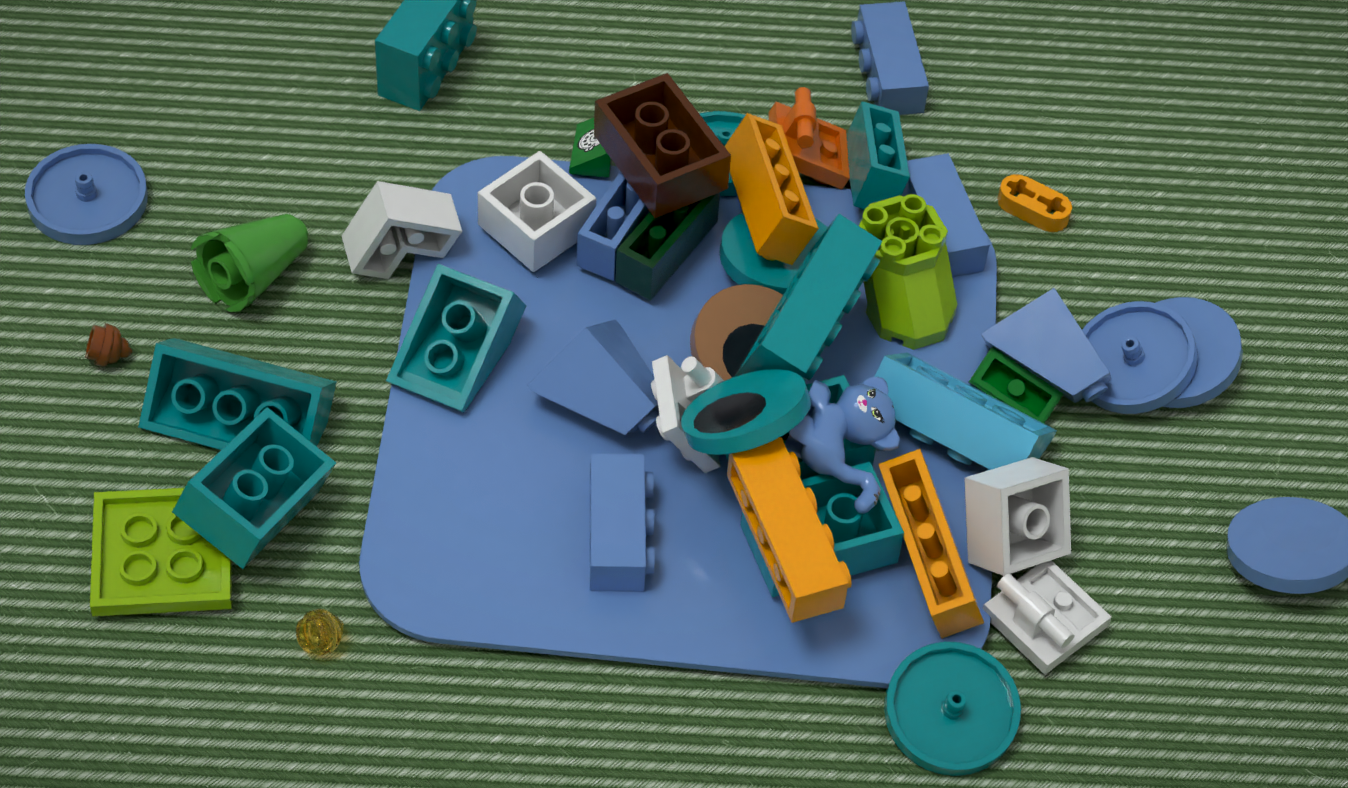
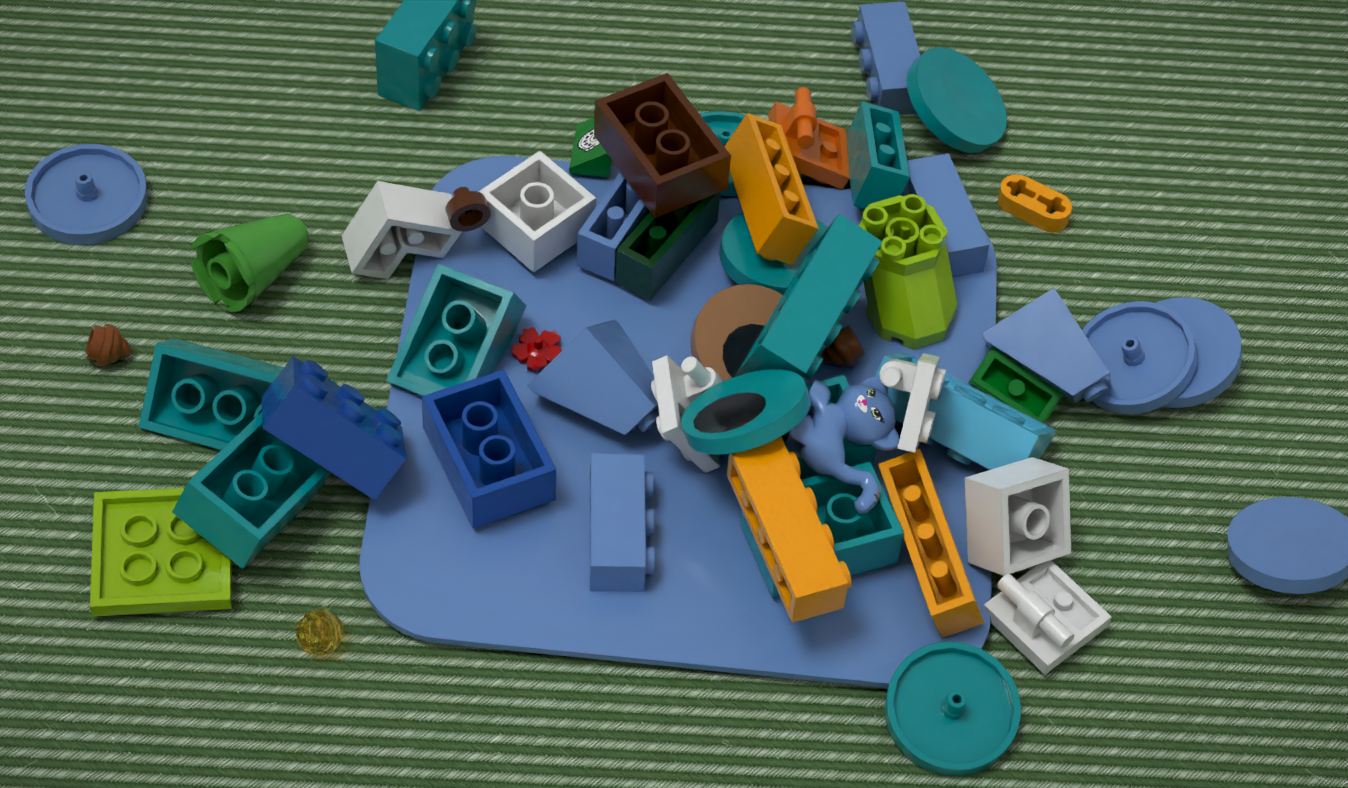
none -> blue brick [262,356,407,500]
none -> blue brick [422,369,556,529]
none -> reddish brown tile [445,187,491,232]
none -> red plant [512,327,562,372]
none -> dark orange plate [820,325,865,367]
none -> white plate [879,353,946,453]
none -> teal piece [907,47,1007,153]

